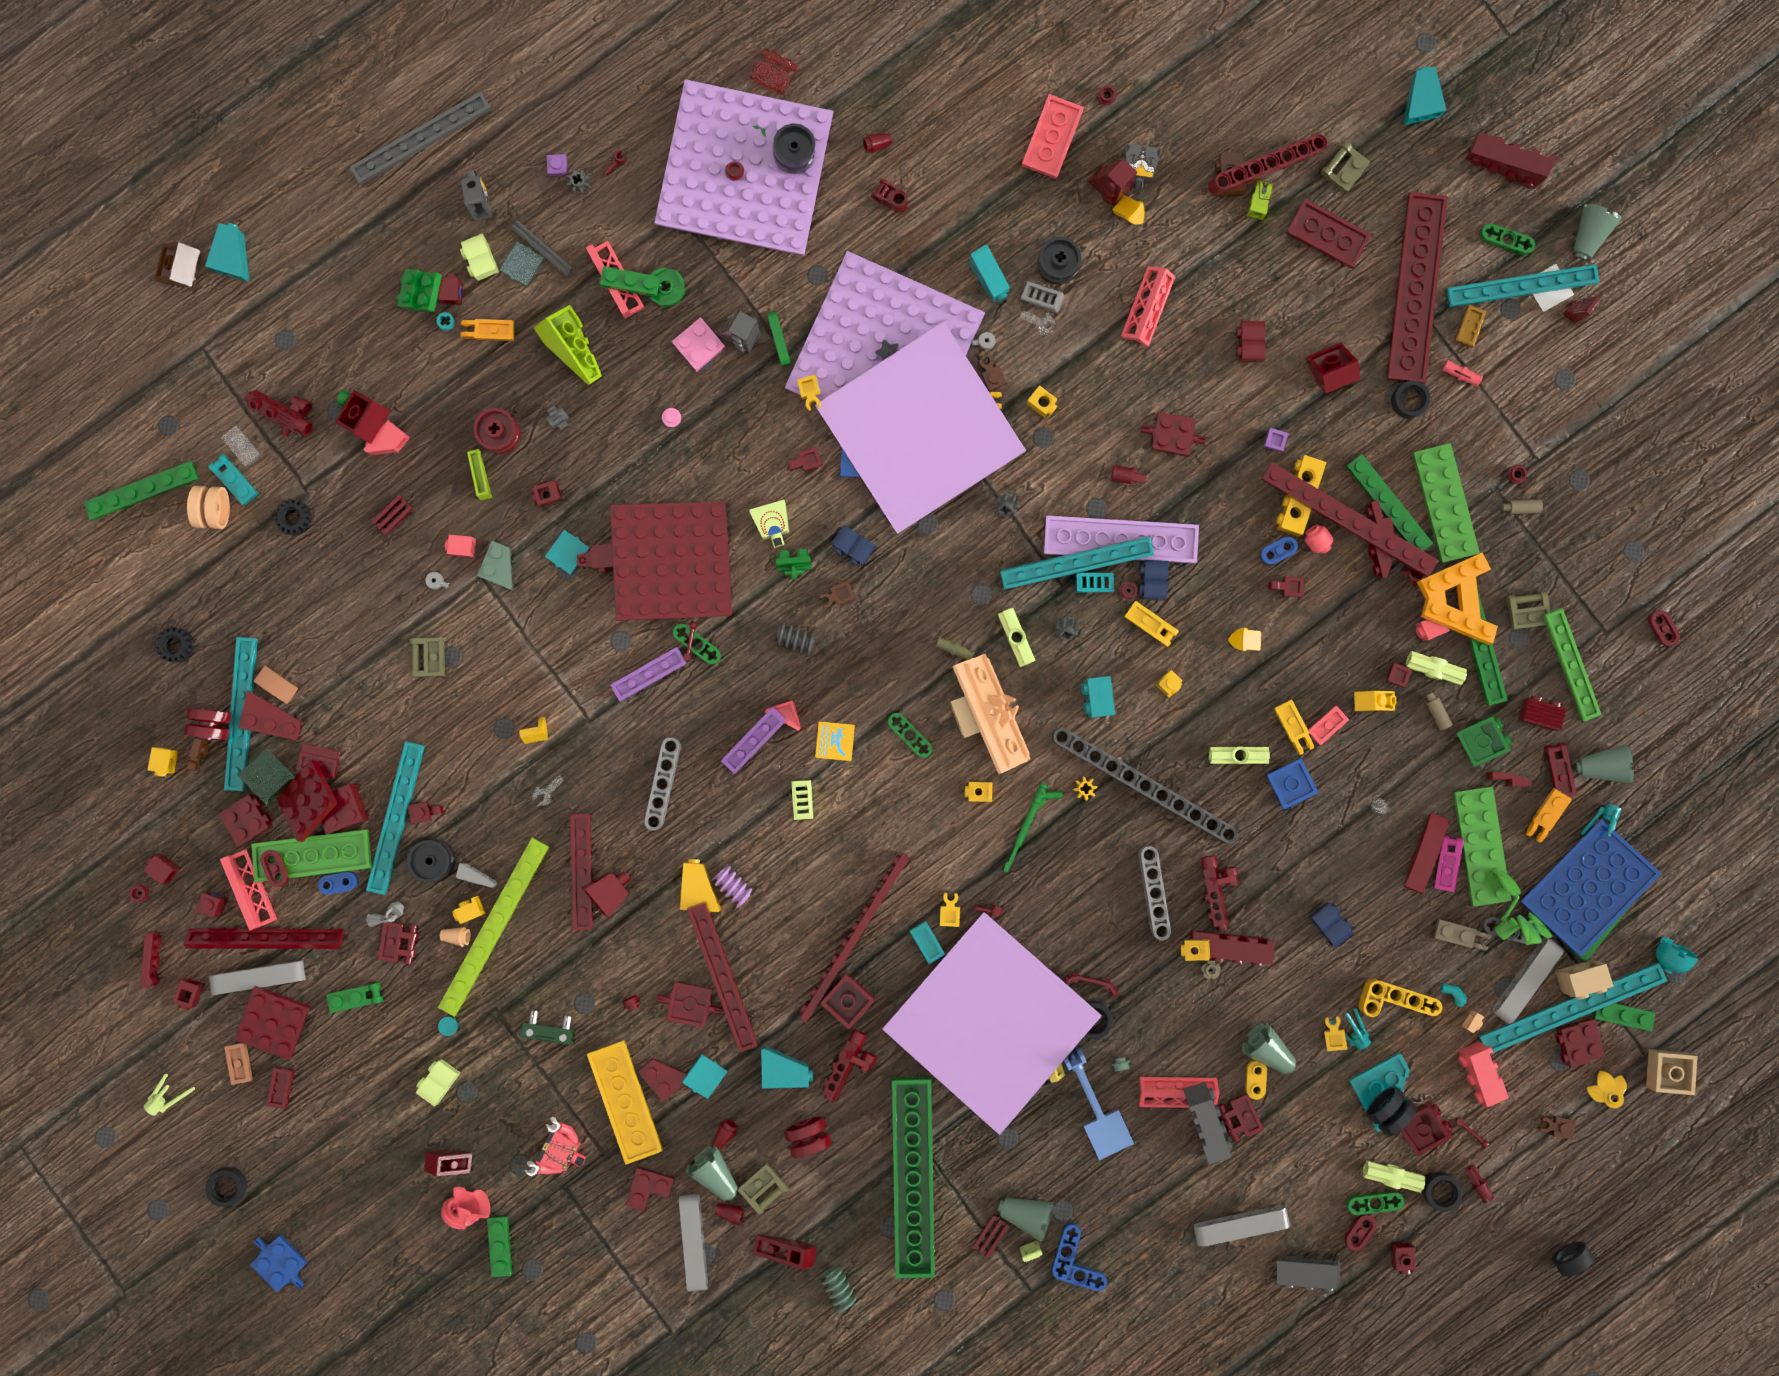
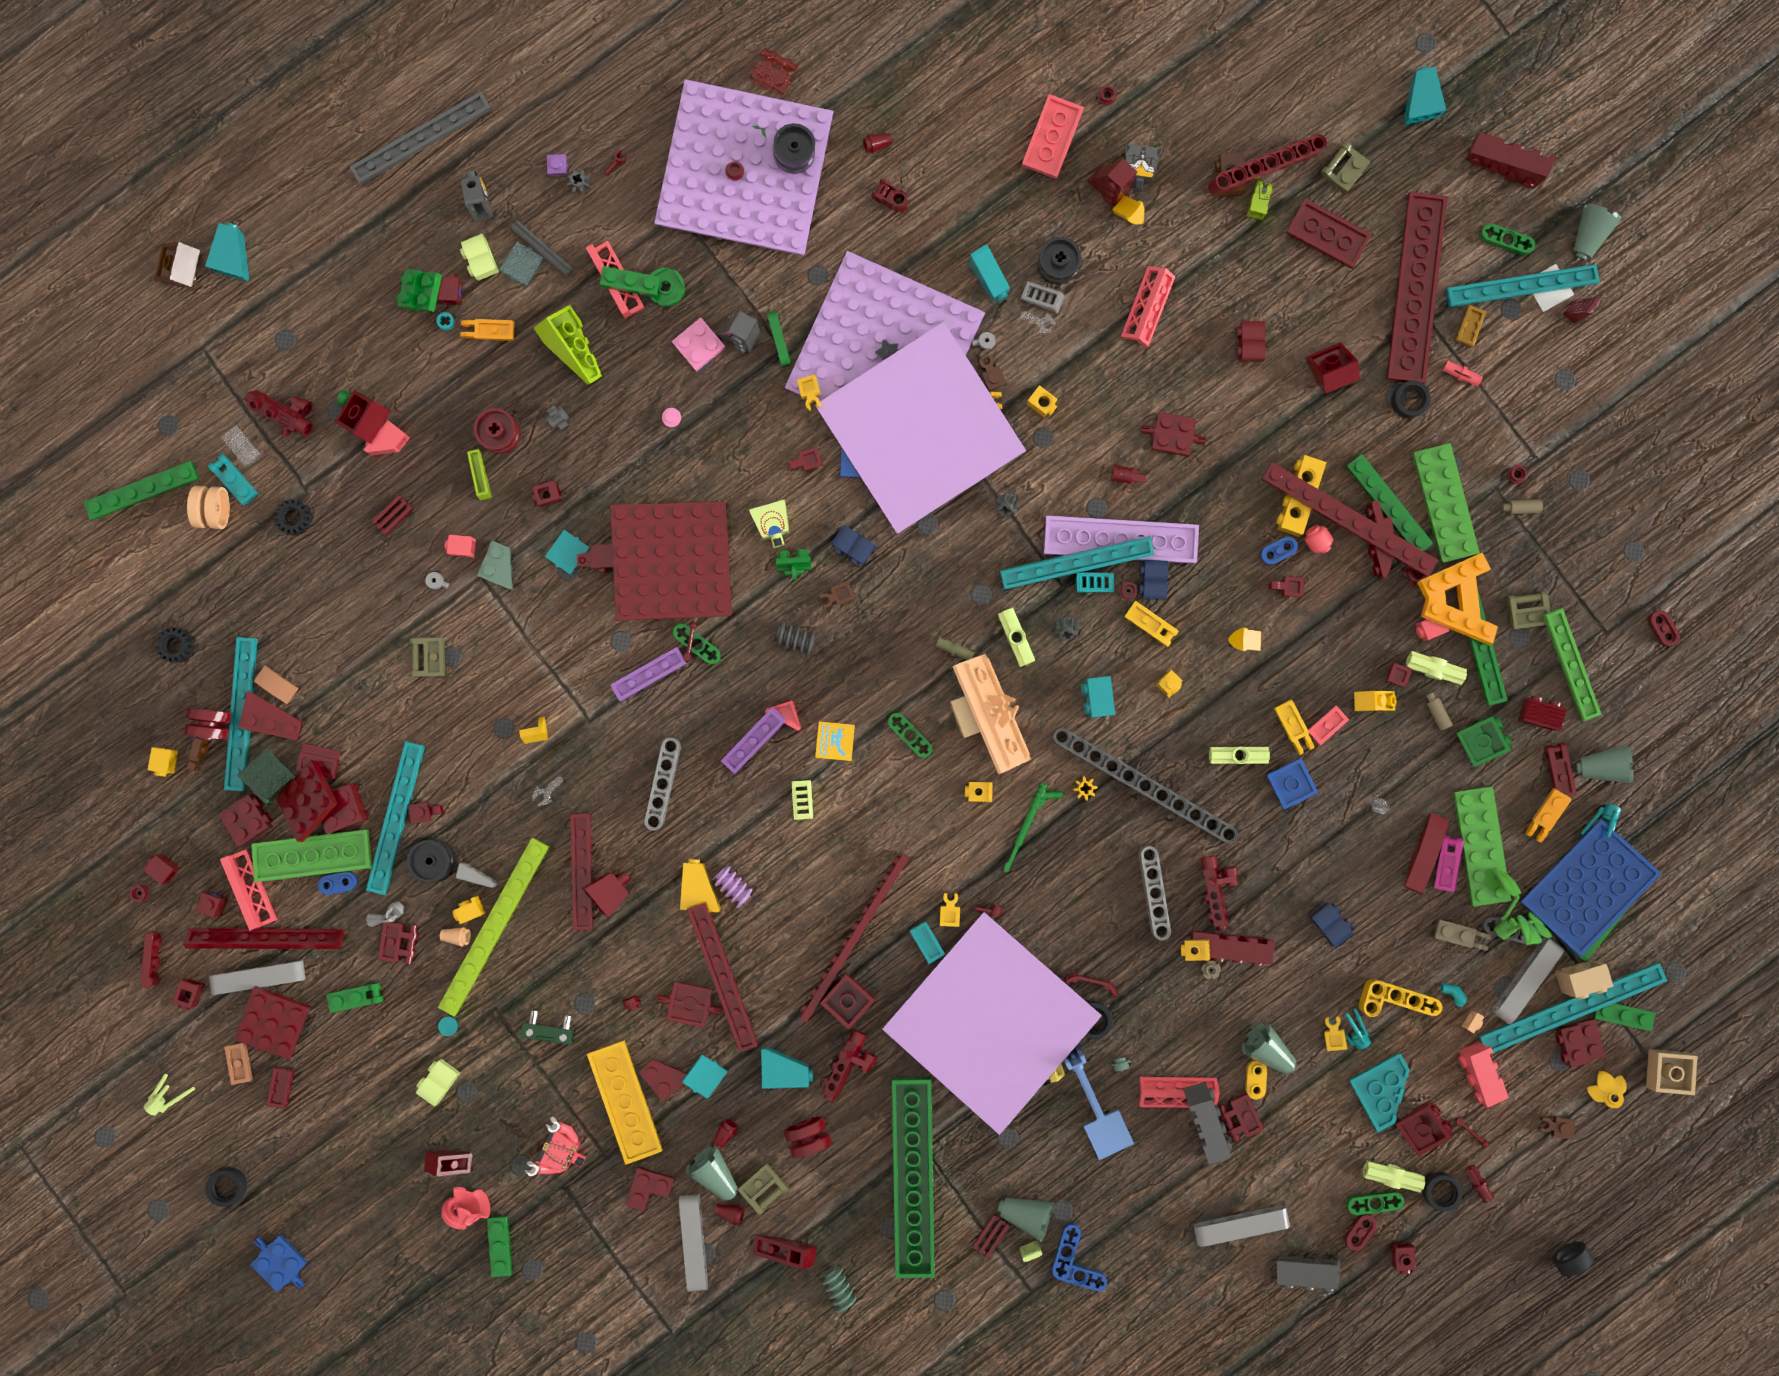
dark red plate [260,850,289,887] -> none
medium lavender plate [1264,428,1288,452] -> none
black wheel [1366,1085,1417,1137] -> none
dark red slope [1486,772,1532,787] -> none
teal cylinder [1655,937,1698,974] -> none

